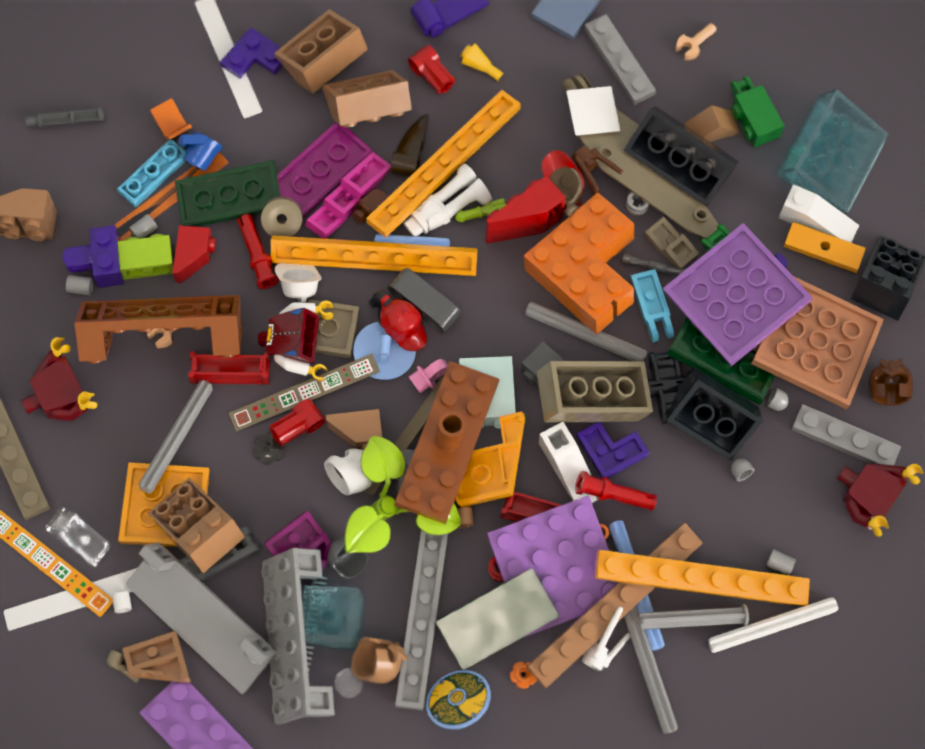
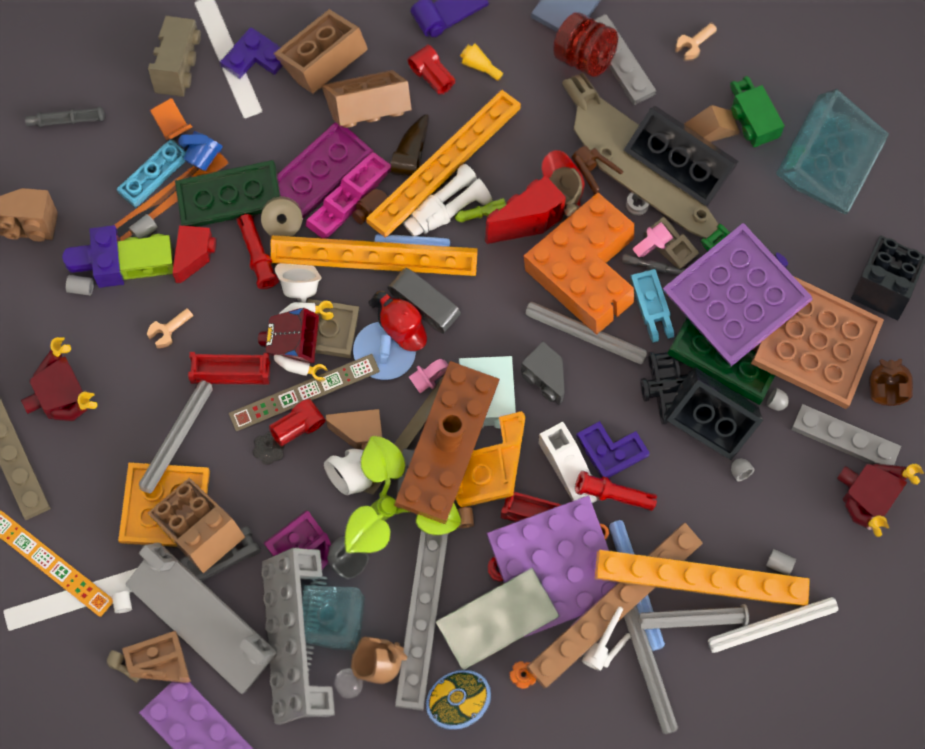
clear slope [44,507,112,567] -> none
dark orange plate [74,295,243,364] -> none
dark tan brick [536,361,653,422] -> none
white sticker [567,86,620,135] -> none
white slope [779,184,859,243] -> none
light orange tile [784,222,866,273] -> none
none -> dark tan wedge [148,16,201,97]
none -> clear red wheel [553,12,619,77]
none -> bright pink piece [633,222,673,257]

